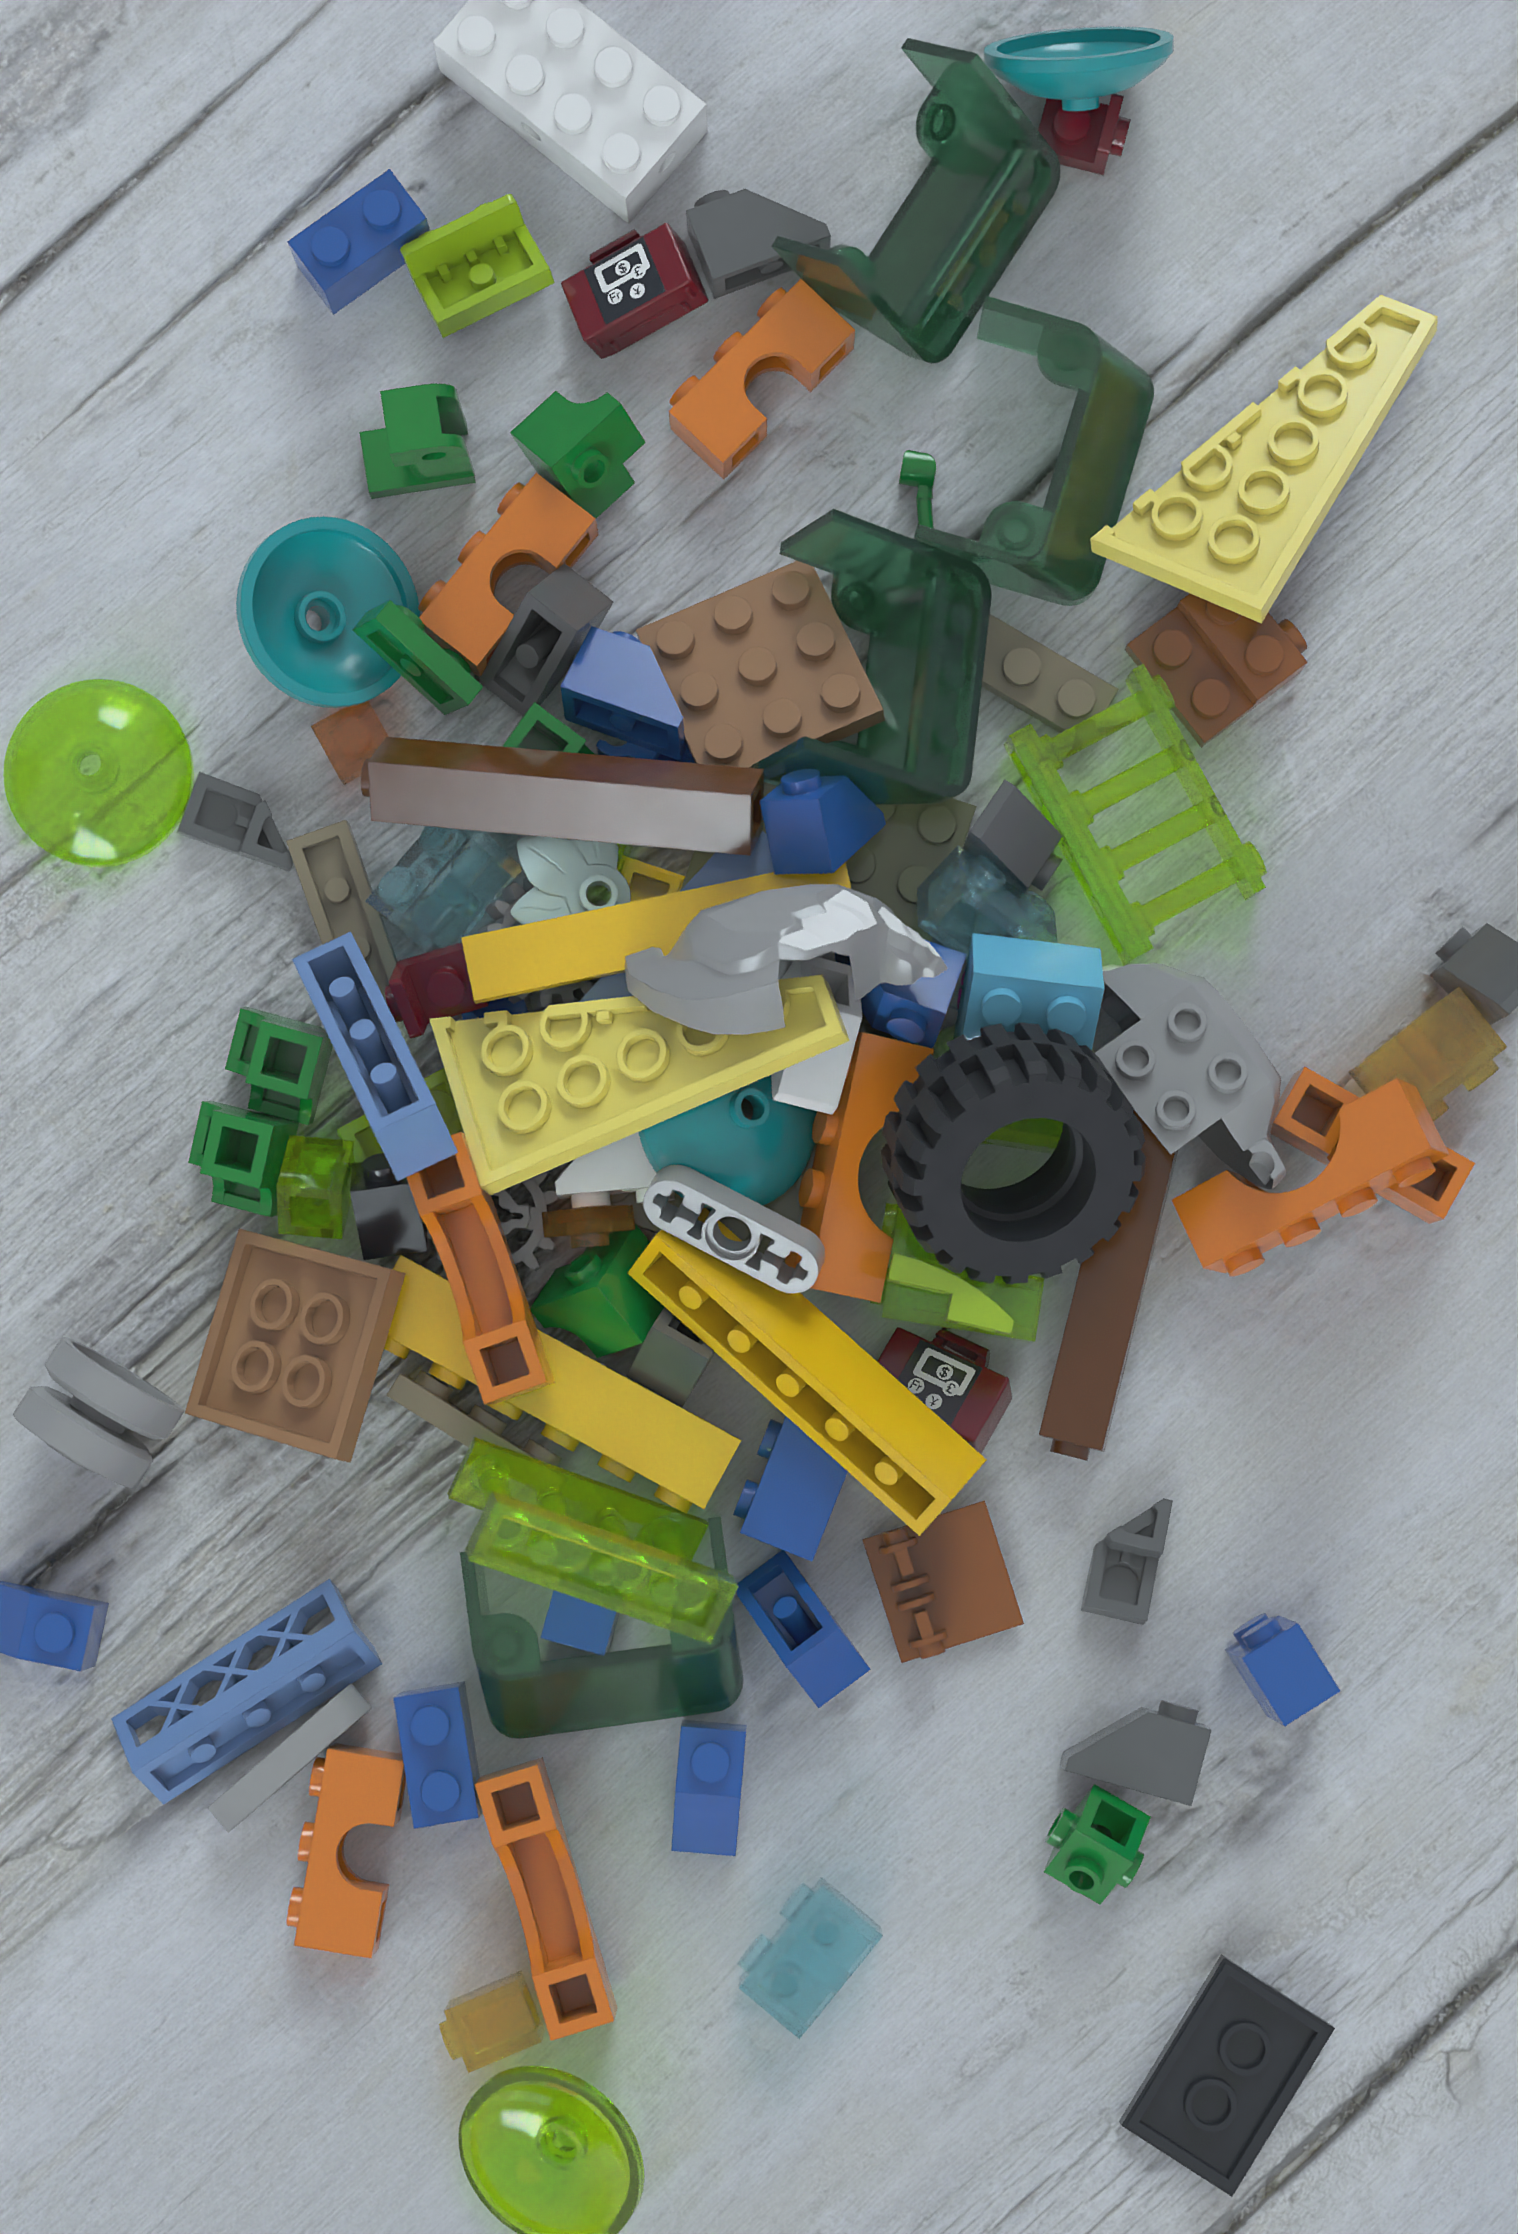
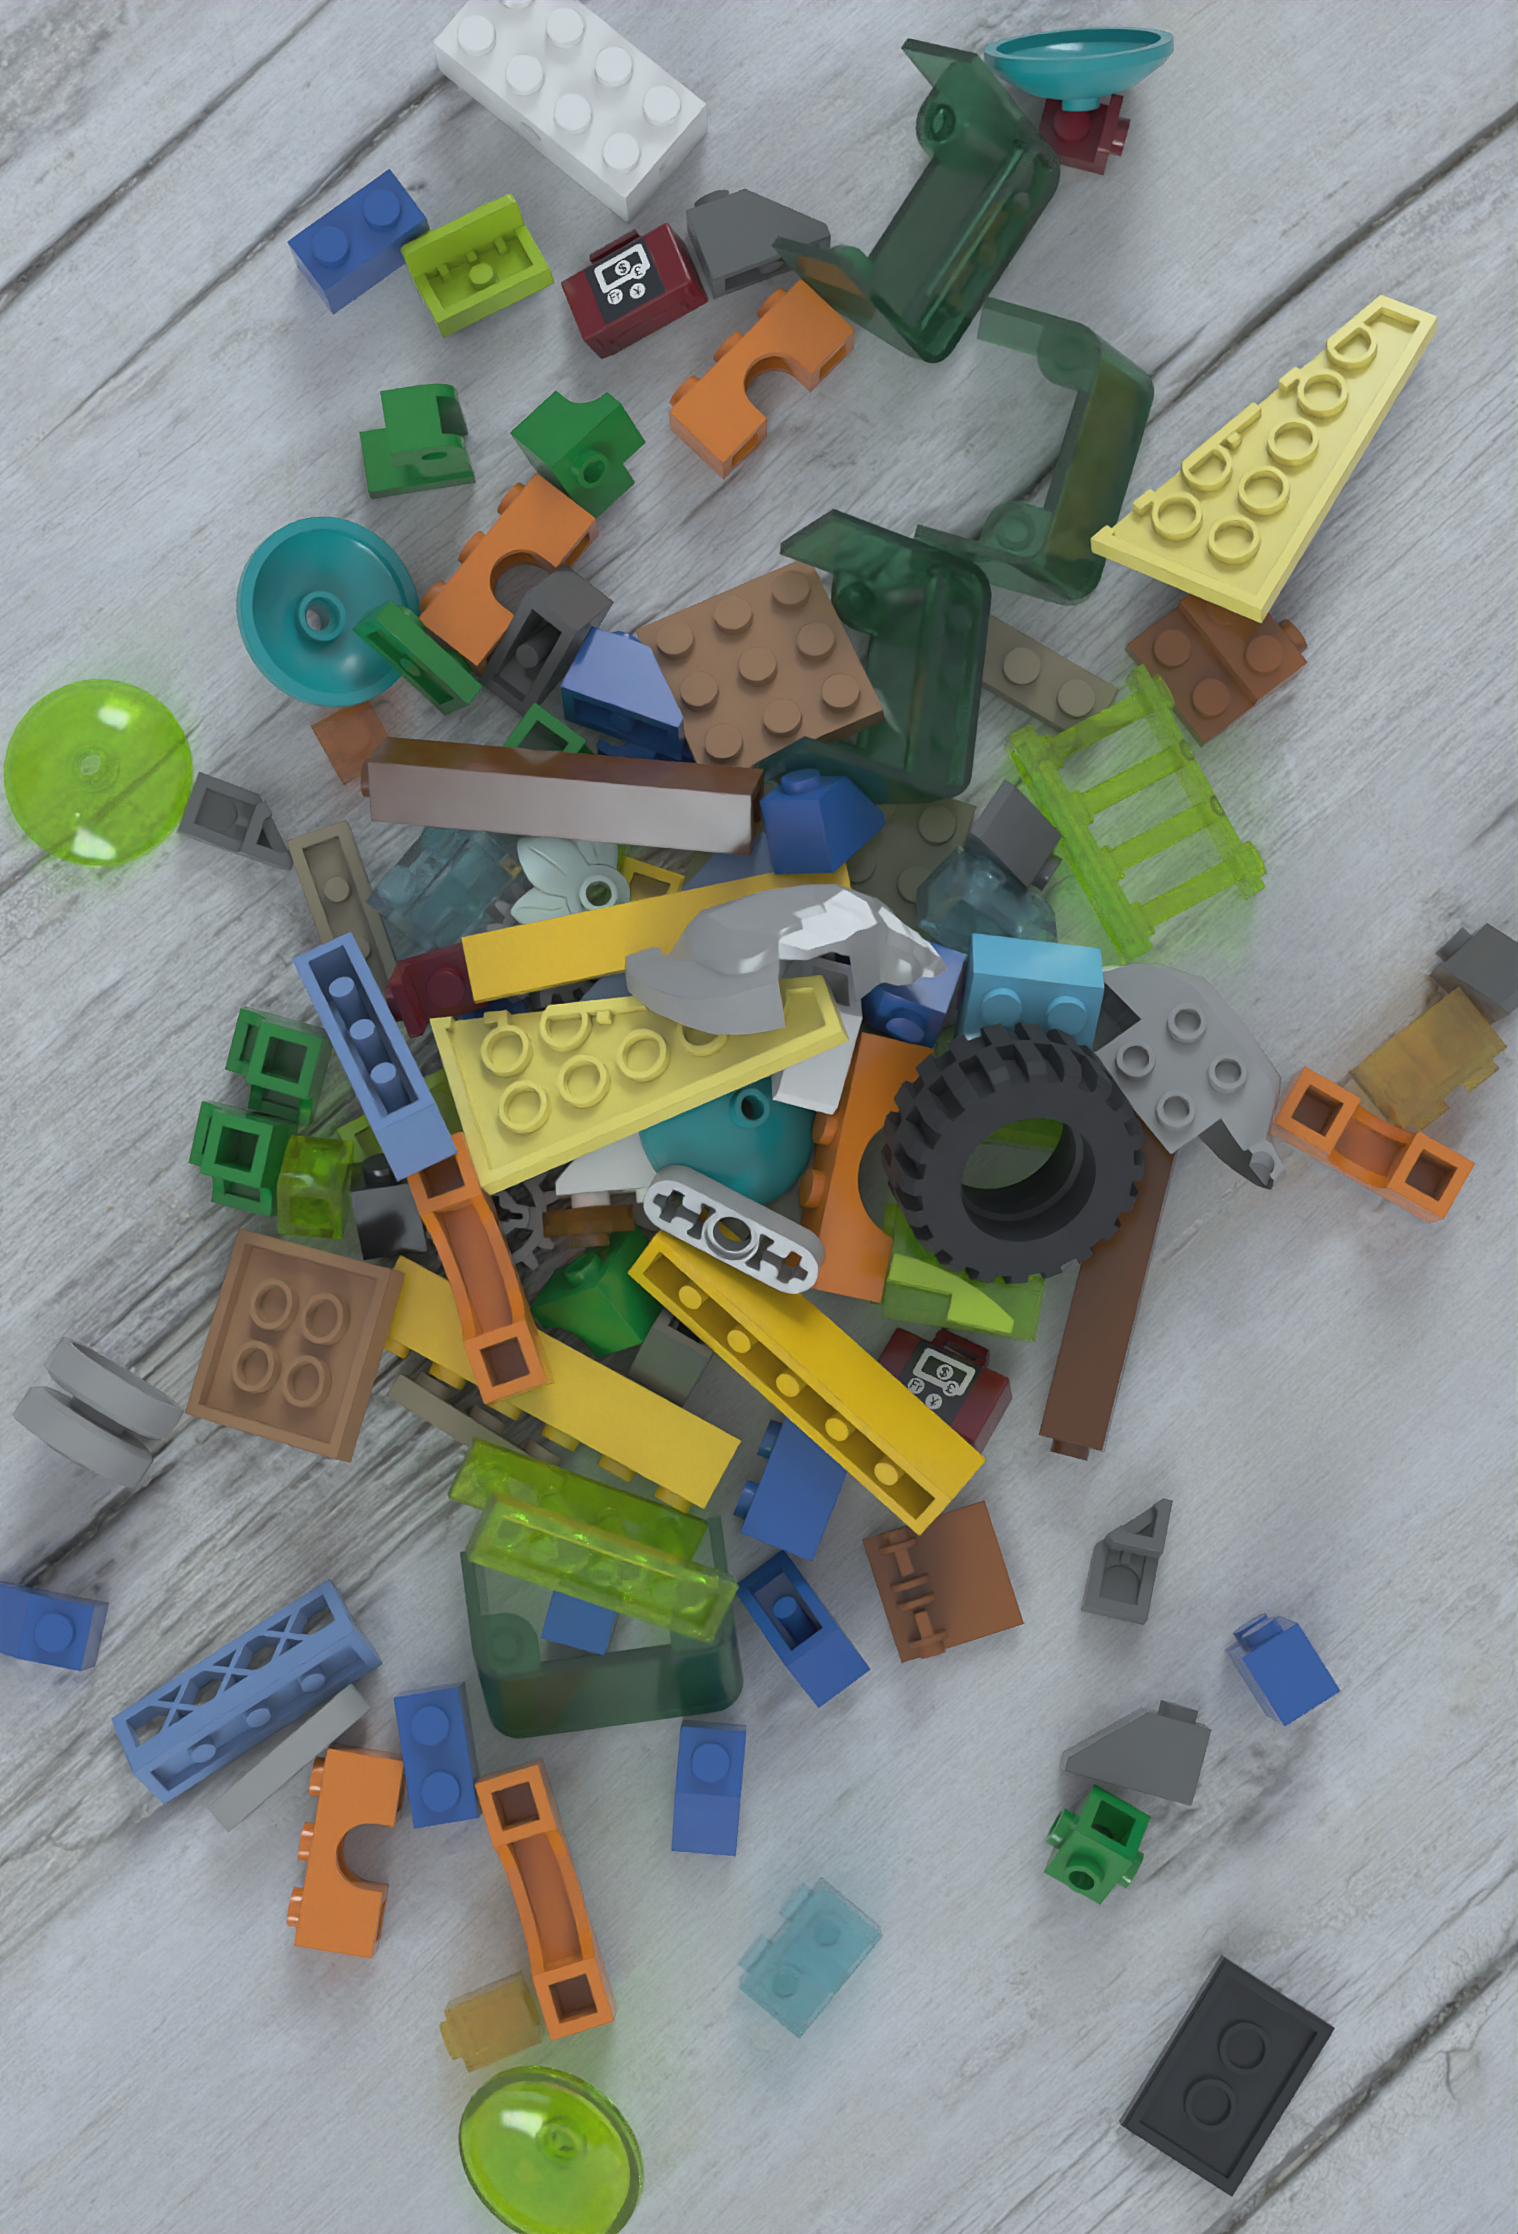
green hand [899,450,936,541] -> none
orange arch [1172,1078,1449,1277] -> none

